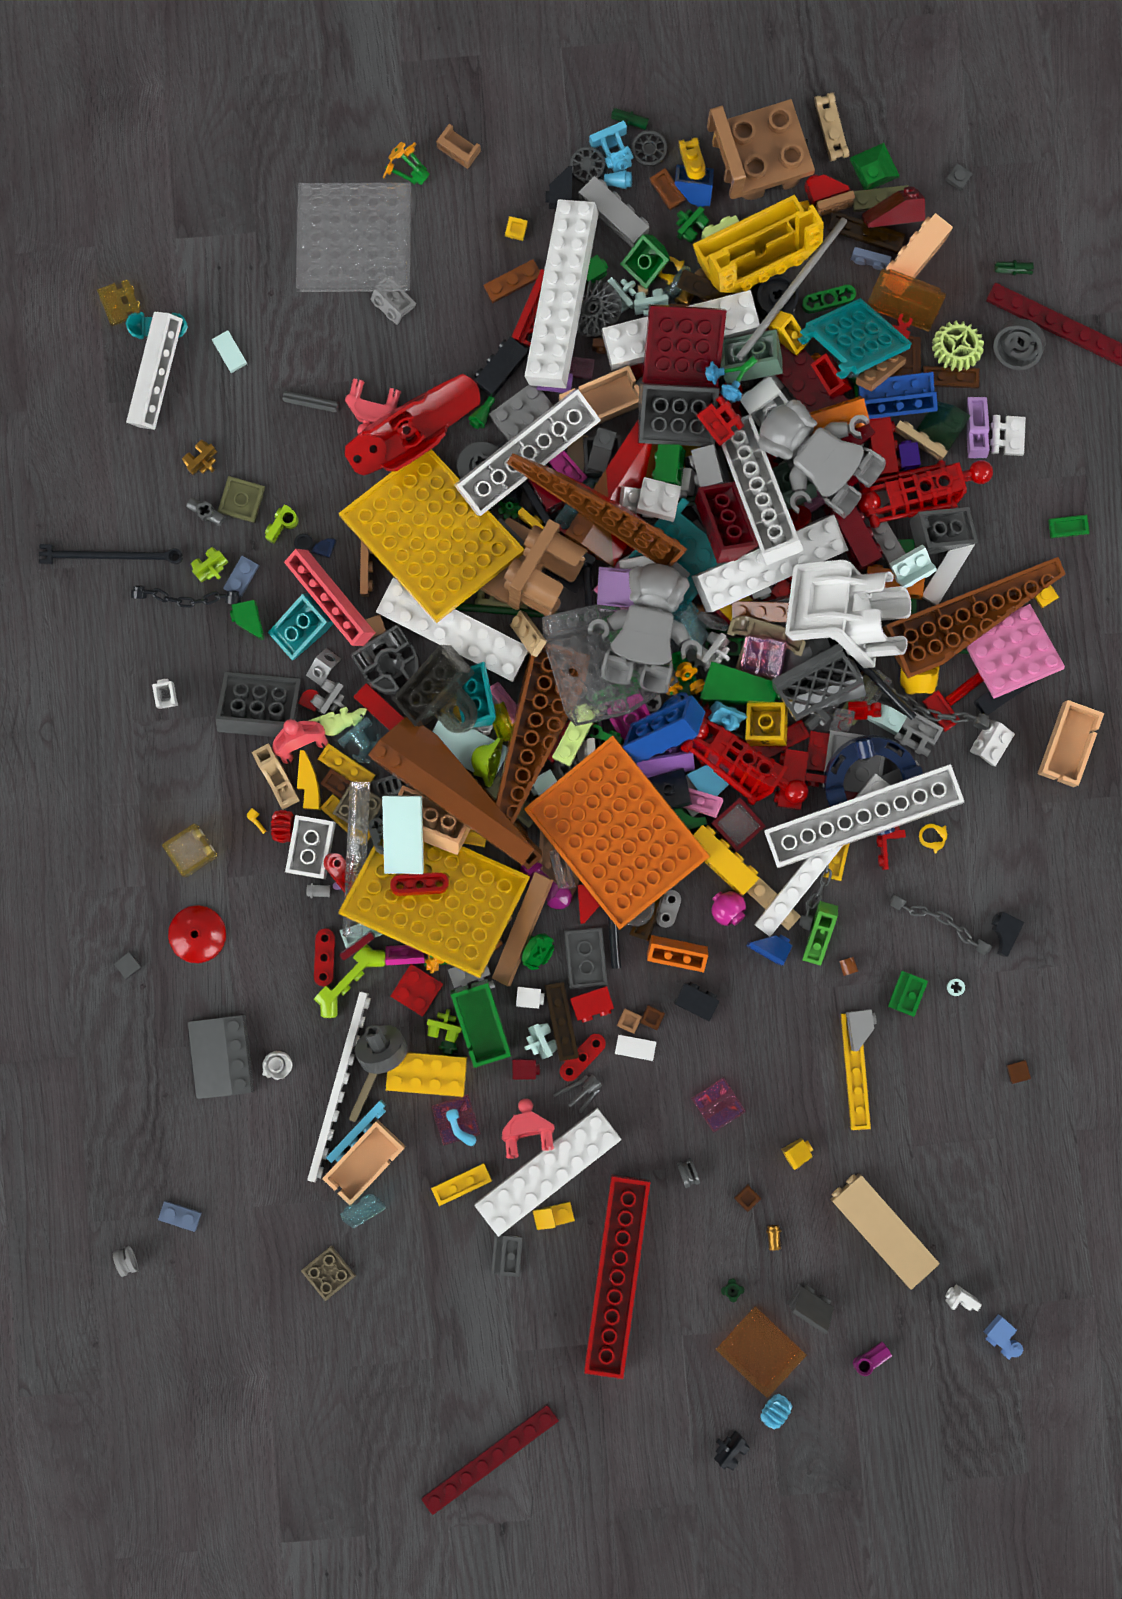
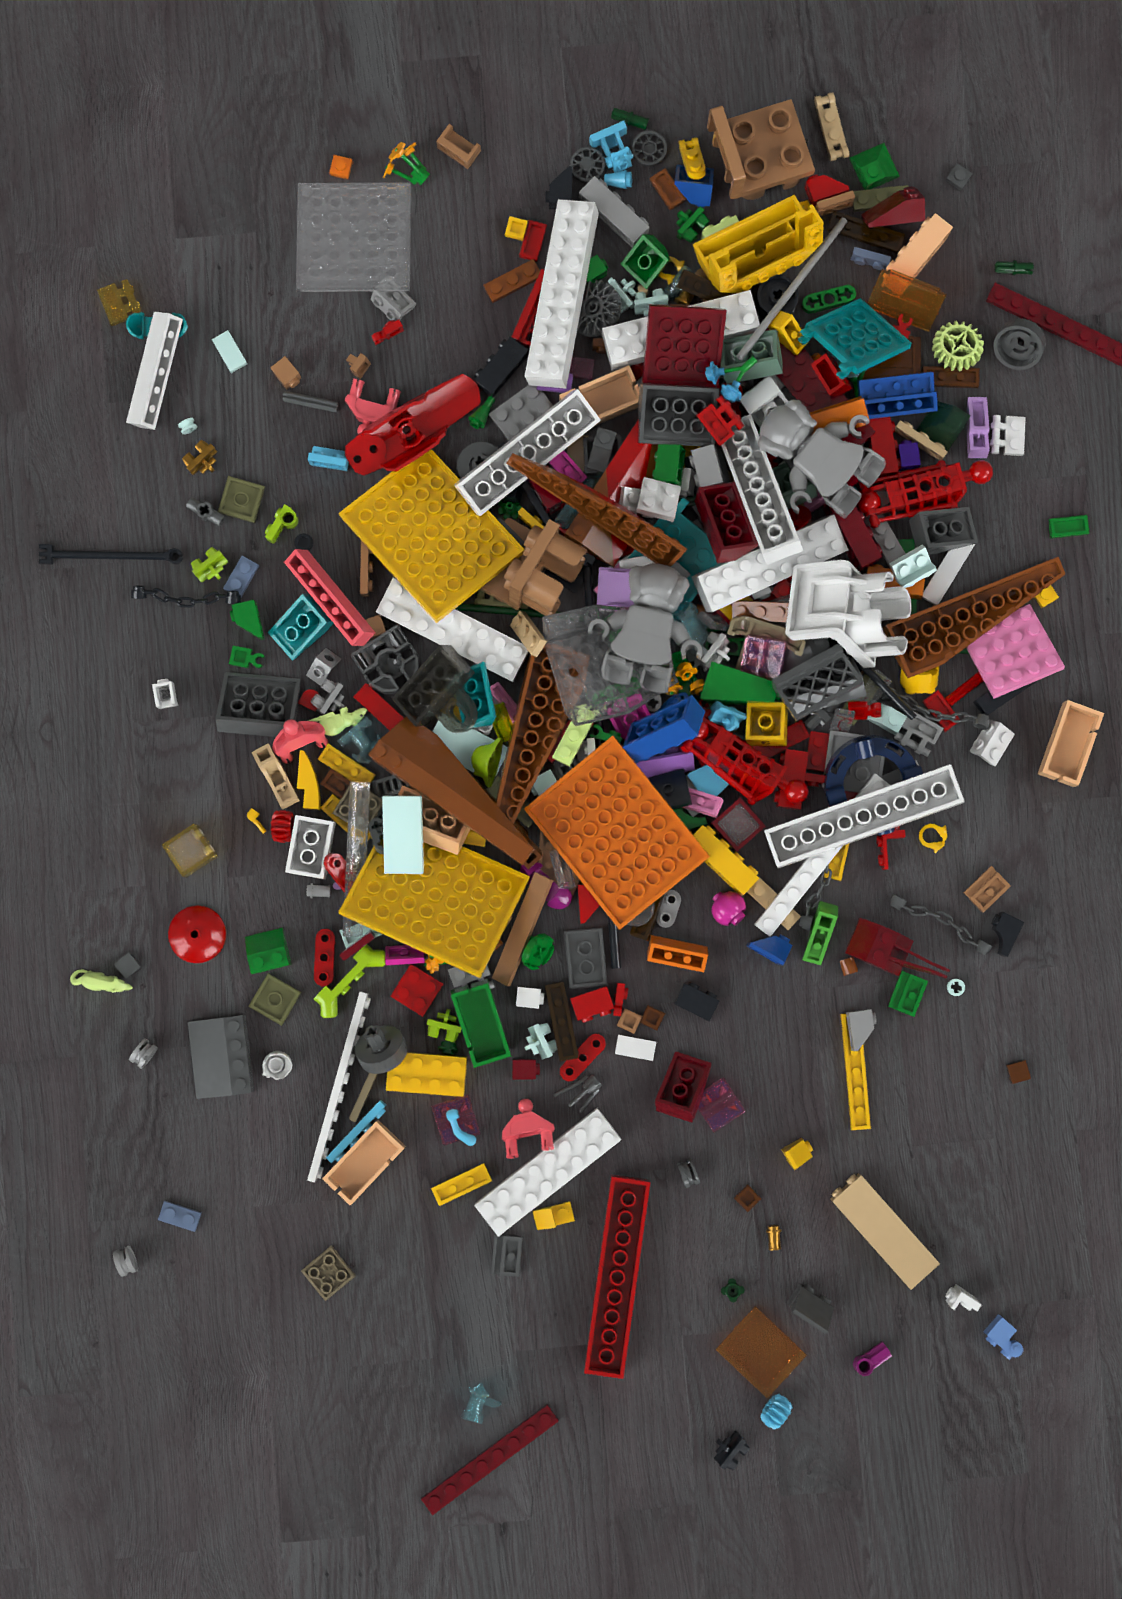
dark blue tile [311,538,336,558] -> none
clear light blue plate [340,1194,387,1229] -> none
red plate [390,873,449,896] -> none
medium nougat plate [856,354,906,391] -> none
none -> yellowish green animal [70,969,133,993]
none -> light grey wheel [129,1038,158,1069]
none -> light aqua bush [178,418,197,435]
none -> green plate [229,646,265,669]
none -> green slope [245,928,292,974]
none -> olive tile [248,973,302,1026]
none -> medium nougat brick [271,356,301,389]
none -> medium azure bracket [308,446,349,471]
none -> orange plate [329,155,353,179]
none -> medium nougat tile [346,353,371,379]
none -> red plate [371,319,404,345]
none -> clear light blue piece [461,1383,502,1424]
none -> red tile [519,220,547,262]
none -> red plate [613,983,628,1016]
none -> dark red slope [655,1051,712,1123]
none -> dark red slope [844,918,950,979]
none -> medium nougat plate [963,866,1011,913]

